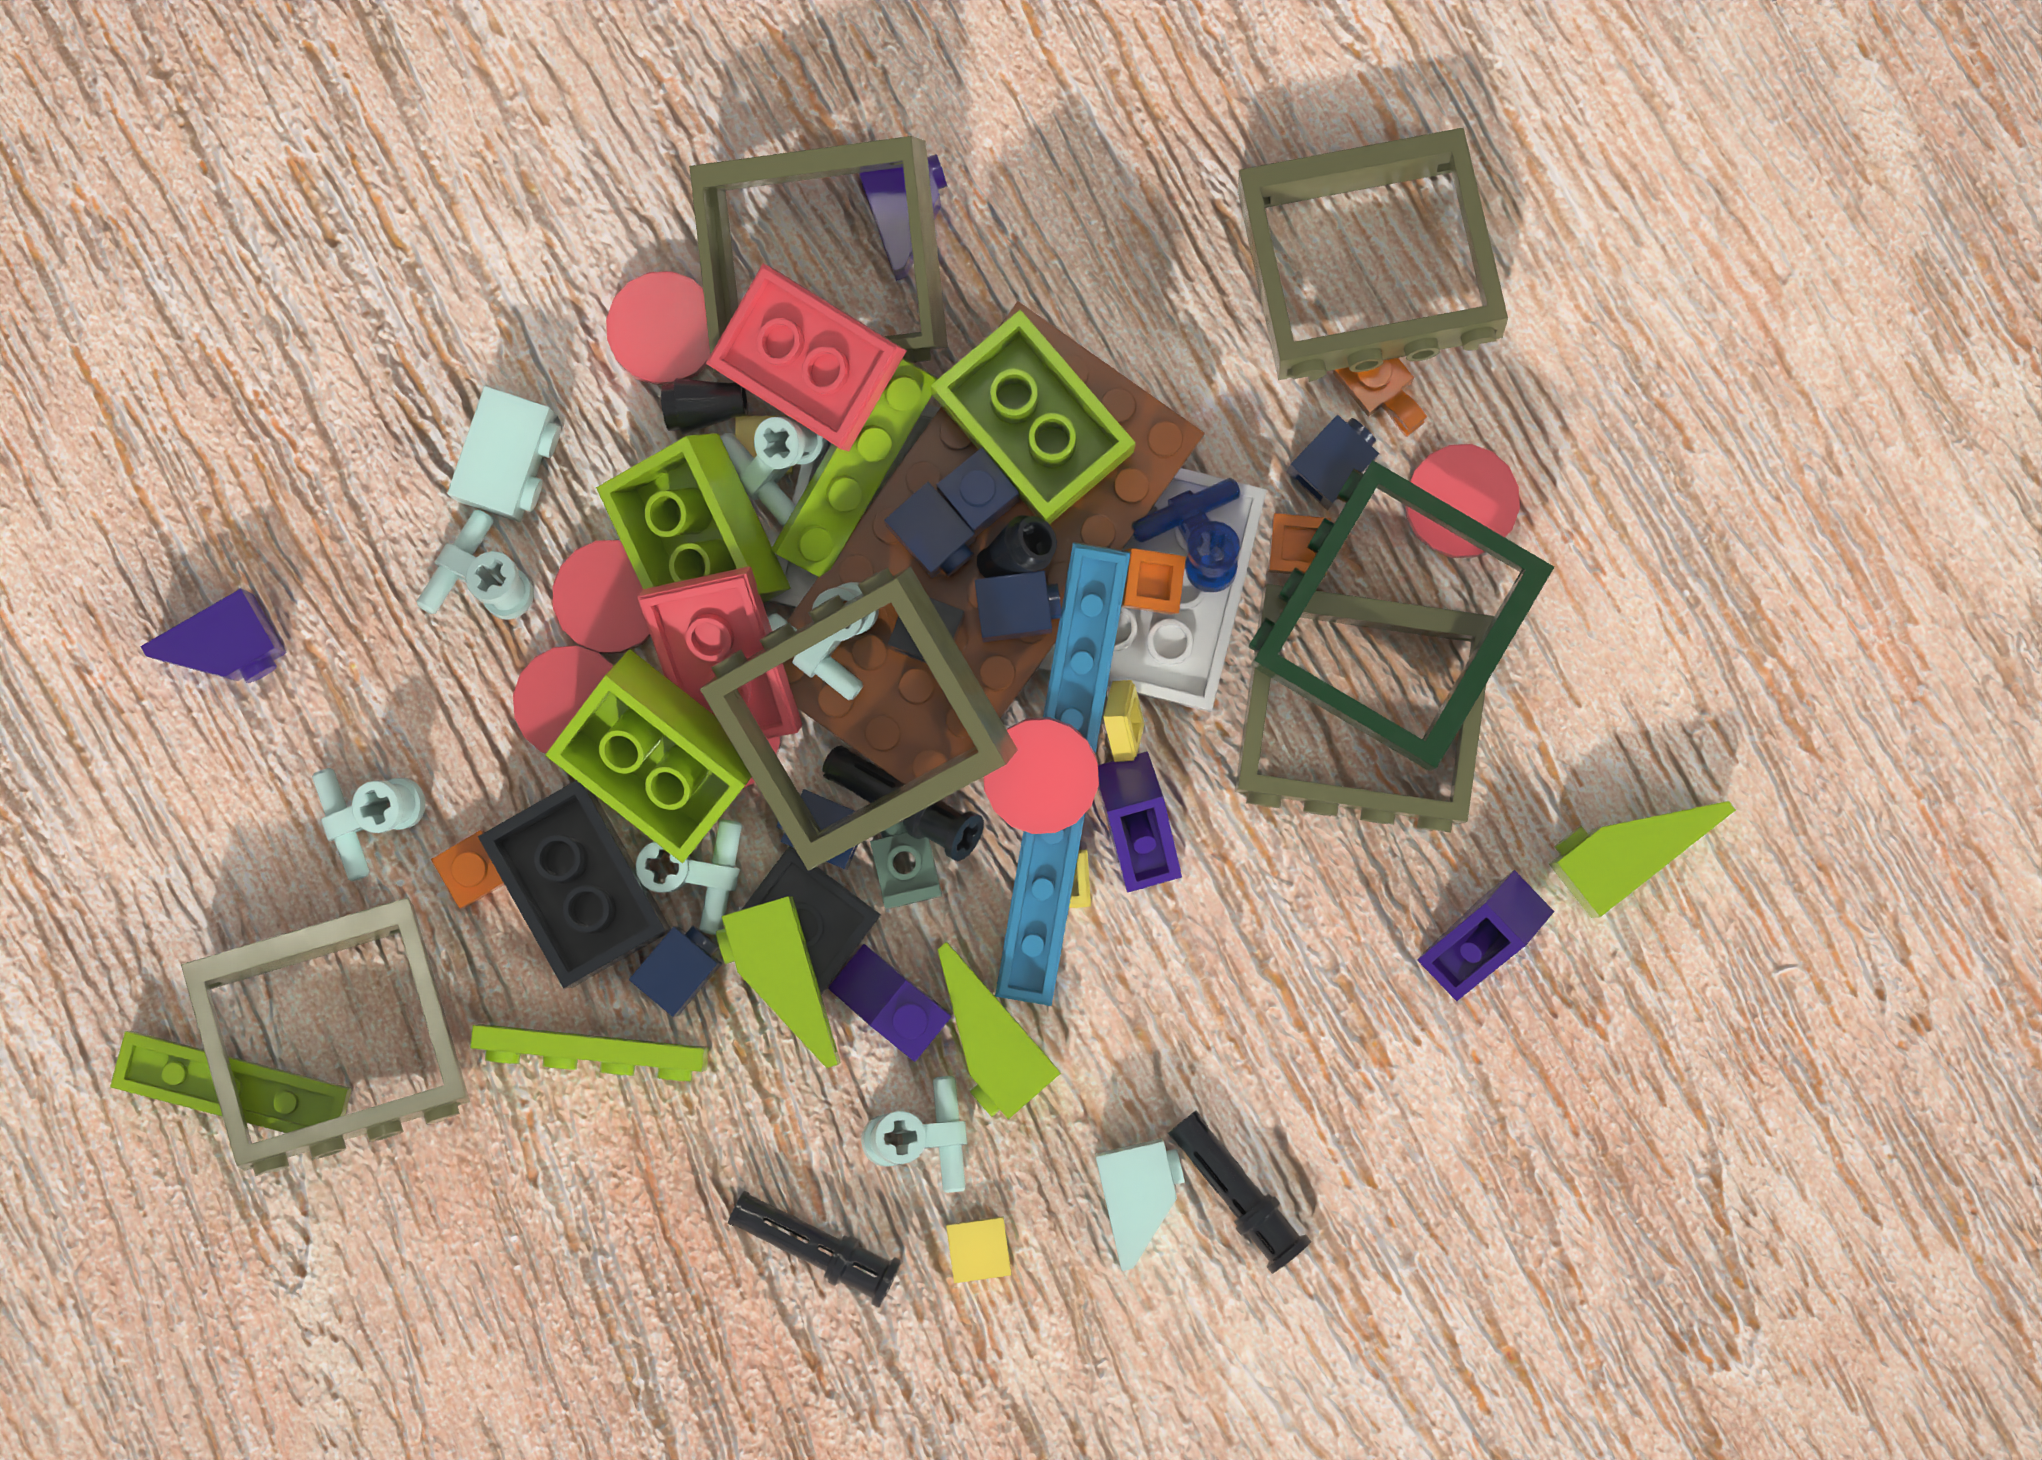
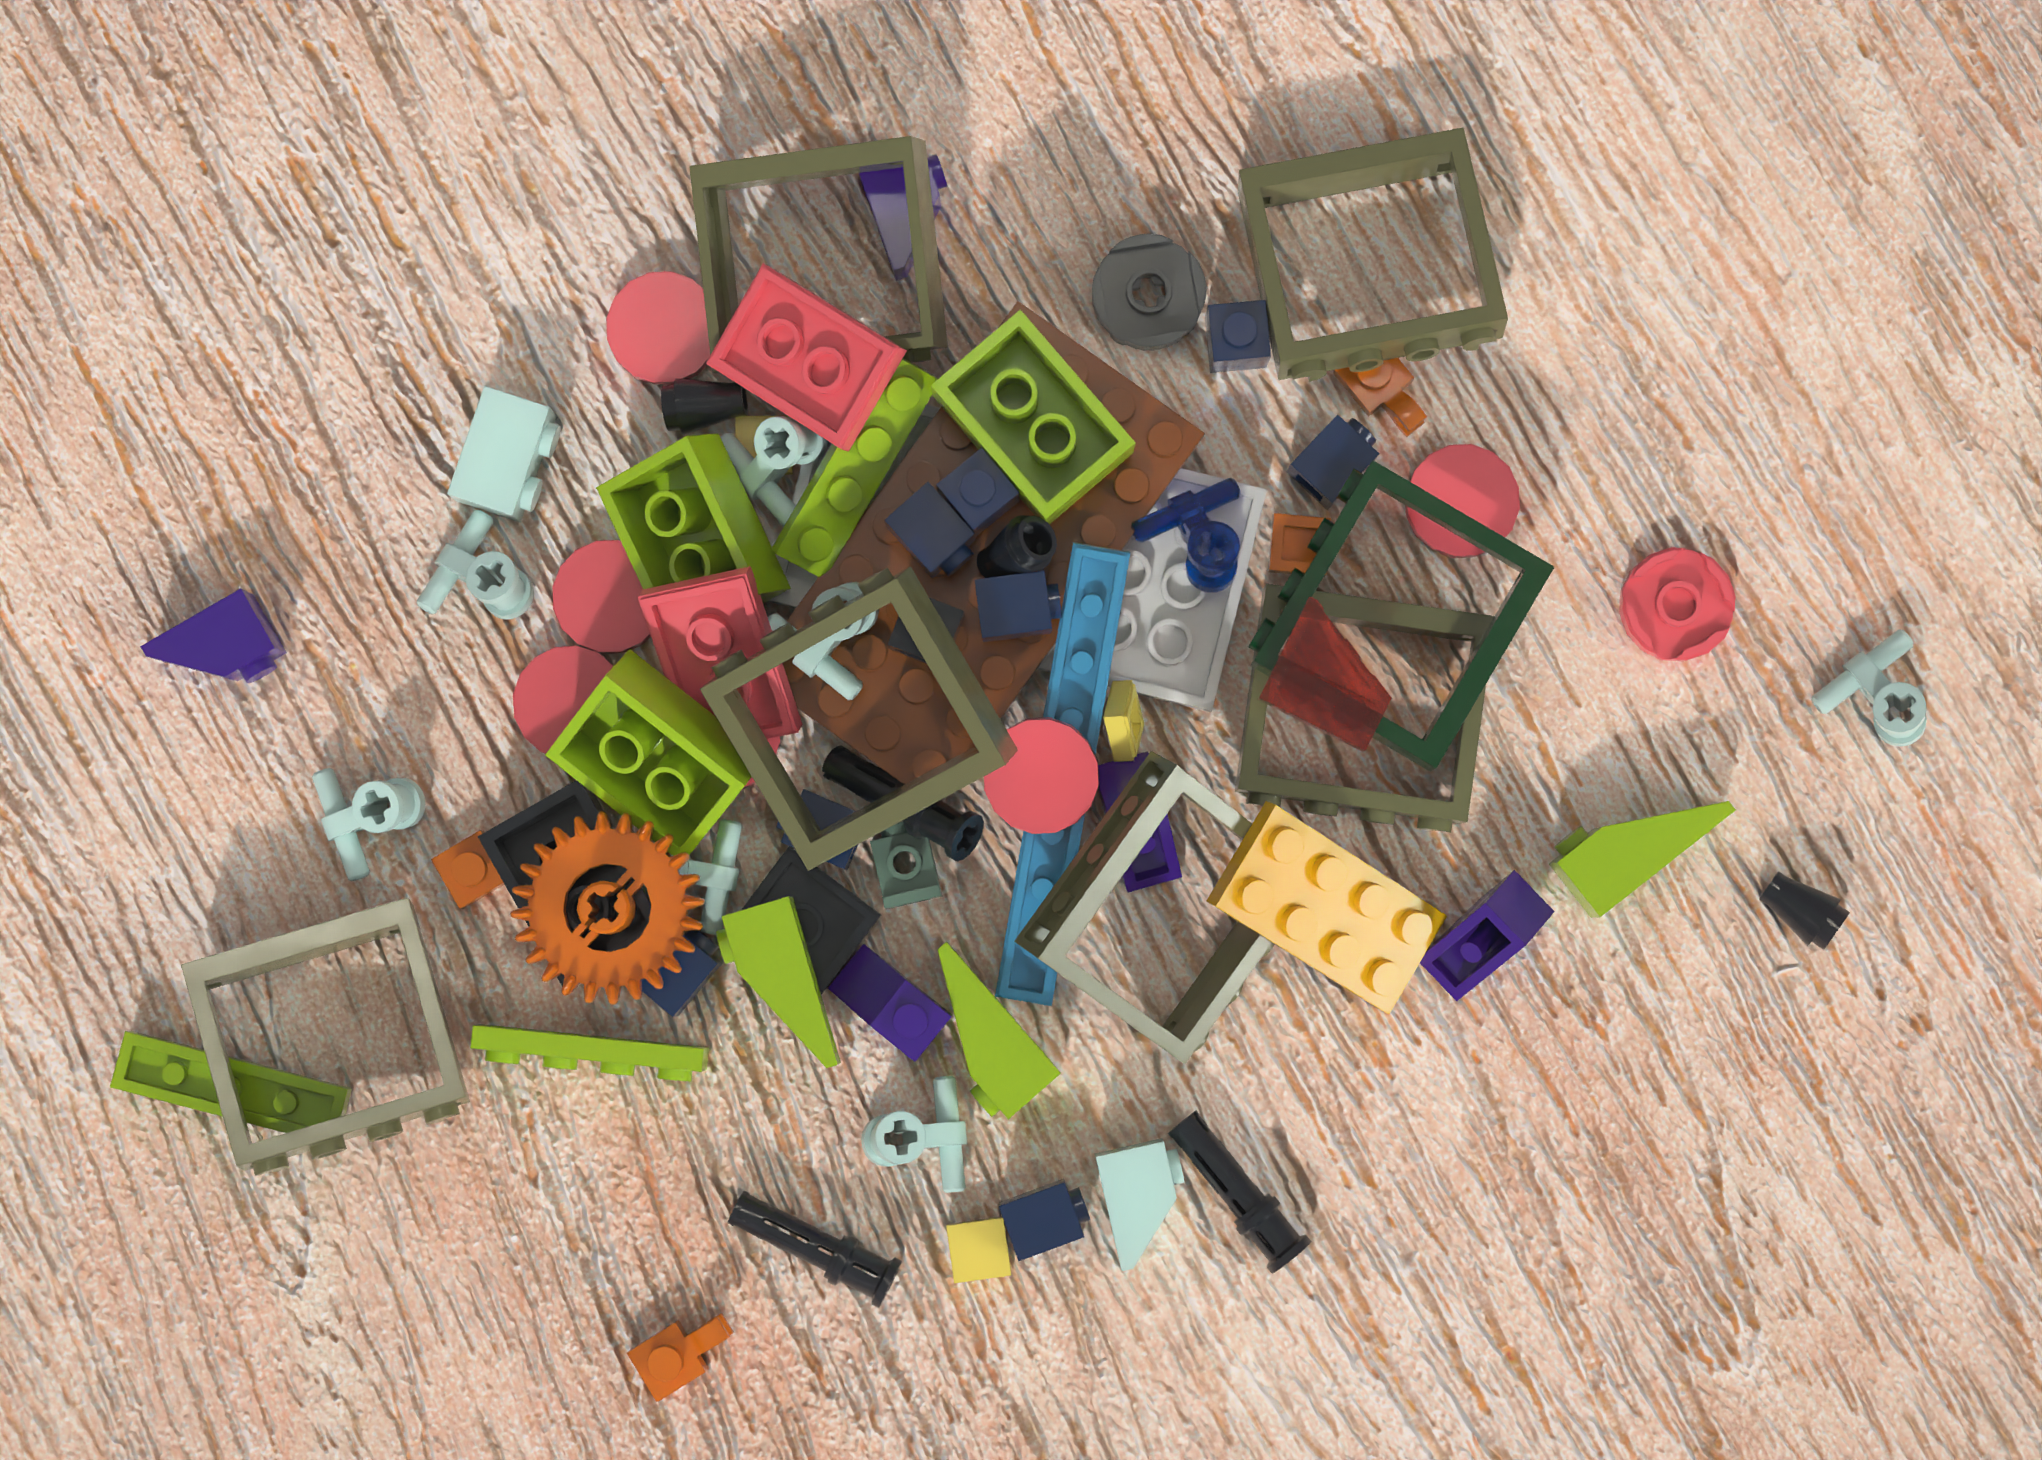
orange plate [1121,548,1186,615] -> none
none -> orange gear [510,811,705,1005]
none -> orange plate [627,1313,734,1402]
none -> dark blue brick [999,1178,1091,1261]
none -> olive window [1014,751,1275,1064]
none -> dark grey plate [1092,234,1206,350]
none -> dark blue brick [1205,300,1271,373]
none -> yellow plate [1206,801,1447,1014]
none -> clear red wing [1258,596,1392,752]
none -> coral tile [1619,547,1736,662]
none -> black cone [1759,871,1850,950]
none -> light aqua piece [1811,629,1927,747]

